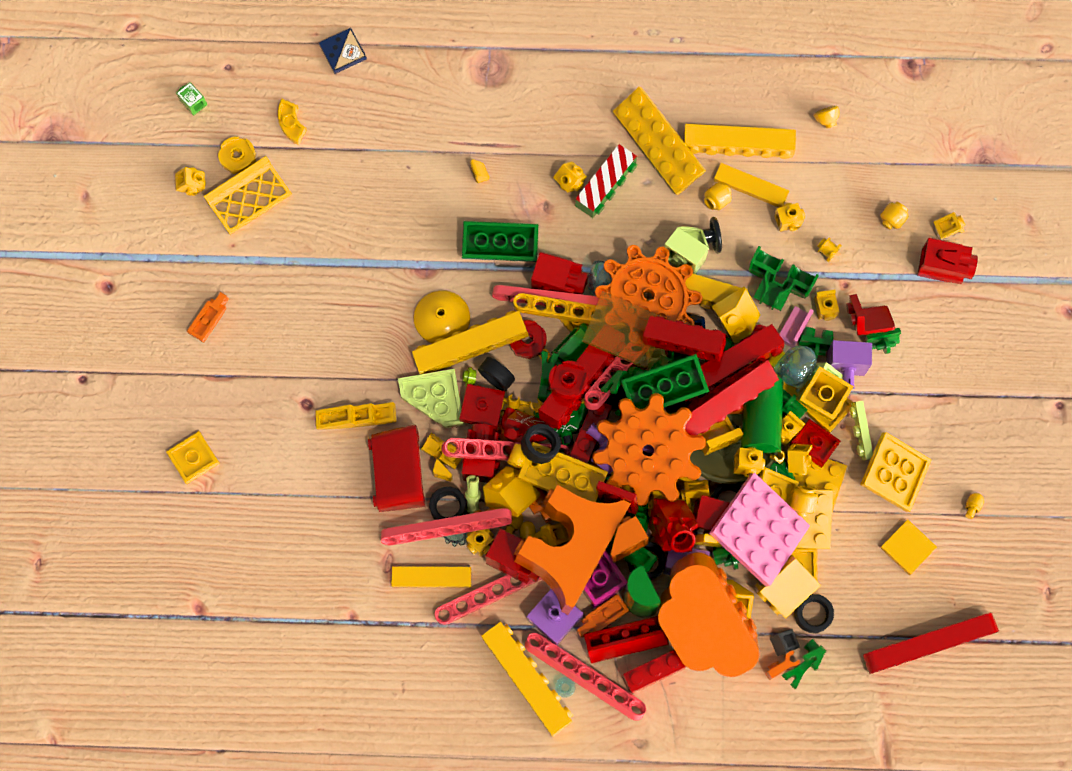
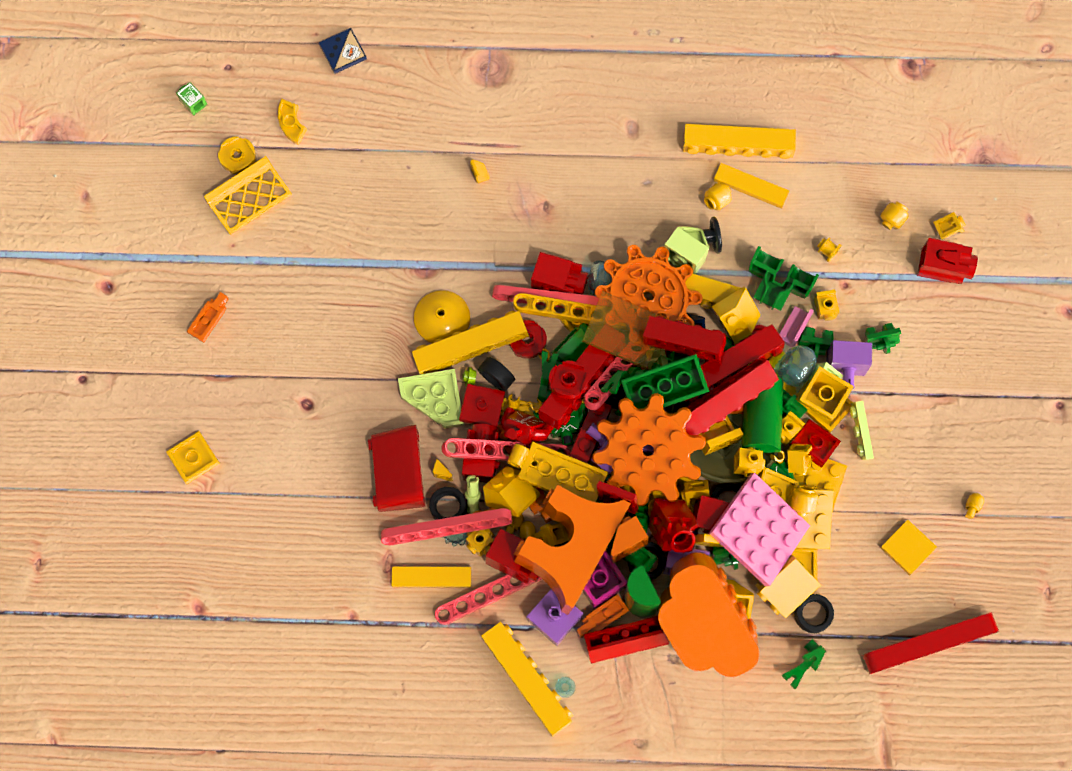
yellow brick [175,167,206,196] -> none
yellow slope [316,402,396,430] -> none
yellow slope [420,433,462,469] -> none
green brick [462,221,539,262] -> none
black tyre [521,424,561,464] -> none
coral beam [524,633,646,721] -> none
yellow brick [553,161,587,193] -> none
brick [575,144,637,218] -> none
yellow plate [613,87,706,195] -> none
red brick [622,650,686,694] -> none
orange plate [765,651,800,680] -> none
dark grey slope [770,629,800,656] -> none
yellow brick [774,203,805,232] -> none
yellow brick [814,105,839,129] -> none
red bracket [846,294,895,335] -> none
yellow plate [860,432,931,512] -> none

